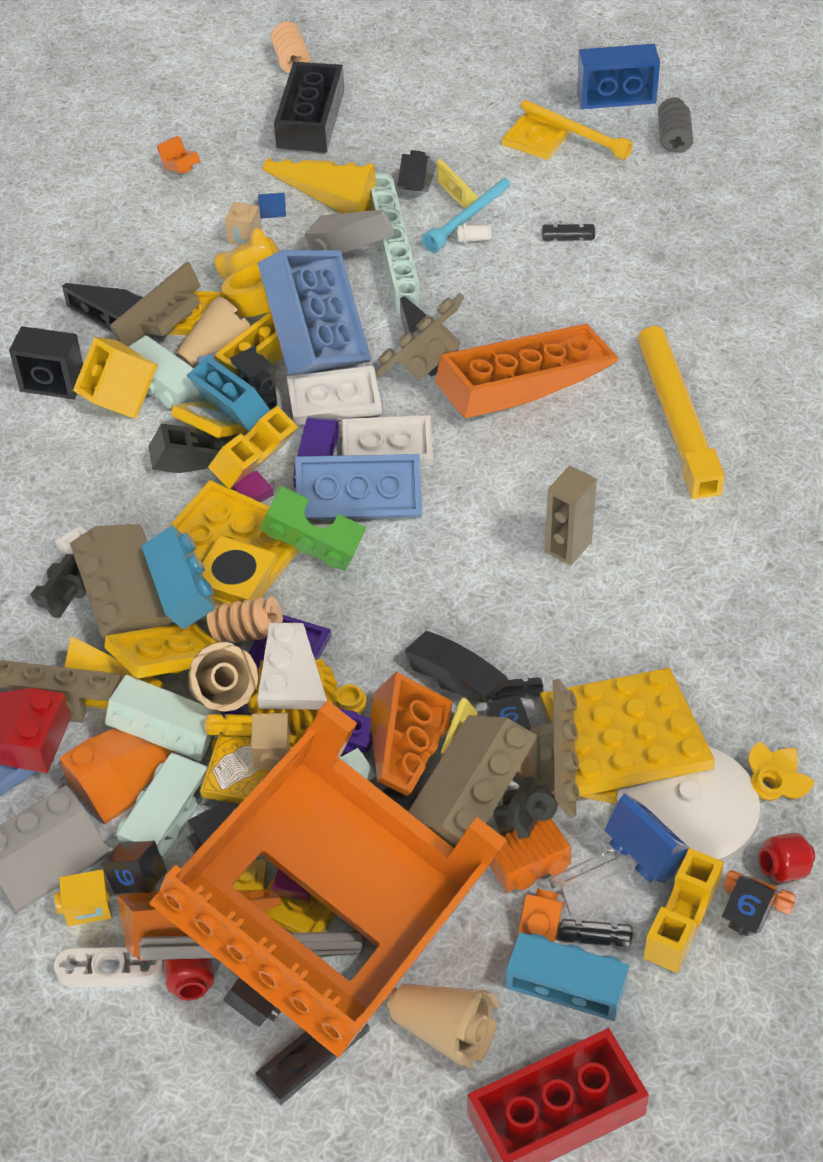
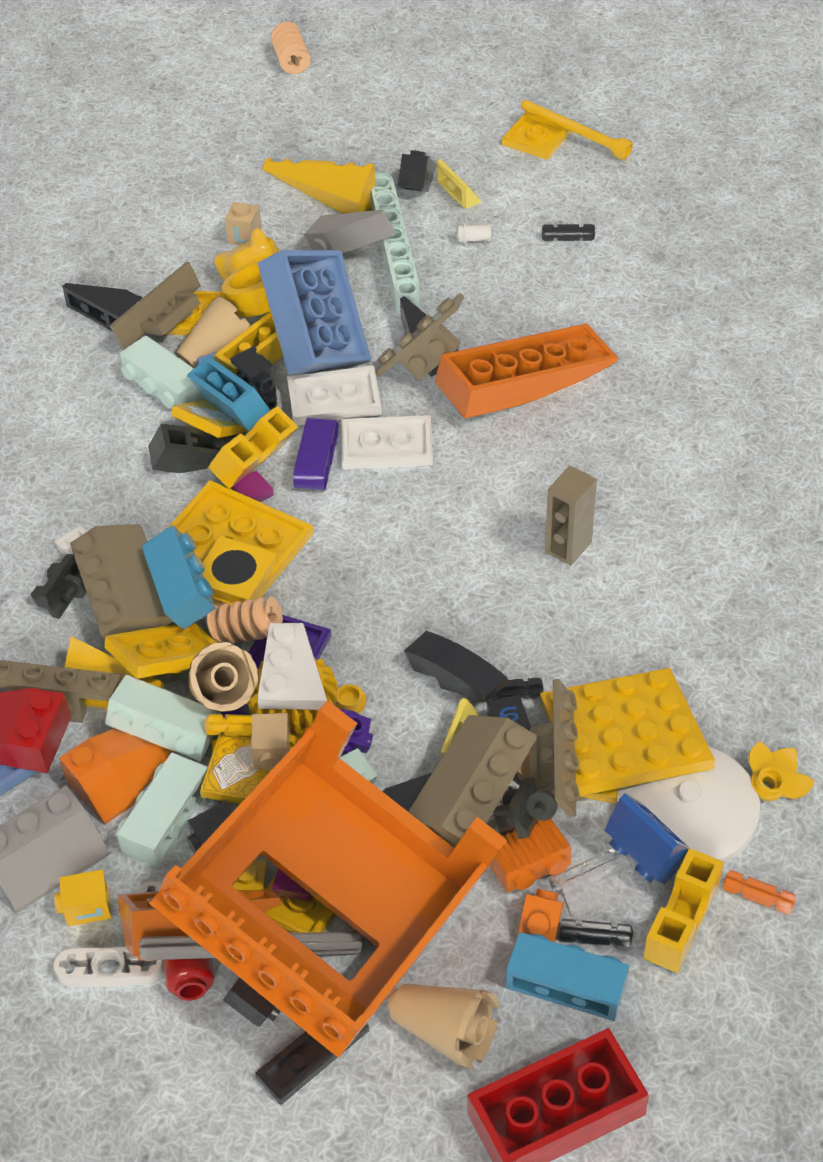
black brick [9,326,83,400] -> none
yellow slope [73,337,158,418] -> none
black brick [101,840,167,894] -> none
orange bracket [157,136,201,174] -> none
blue tile [258,192,286,219] -> none
bright green arch [259,486,367,571] -> none
black brick [274,61,344,152] -> none
medium blue plate [295,454,422,520] -> none
orange wedge [370,671,453,796] -> none
medium azure piece [422,178,510,253] -> none
blue brick [577,43,660,110] -> none
yellow brick [637,326,725,499] -> none
dark grey piece [658,97,693,153] -> none
black brick [721,875,779,936] -> none
red head [758,833,815,883] -> none

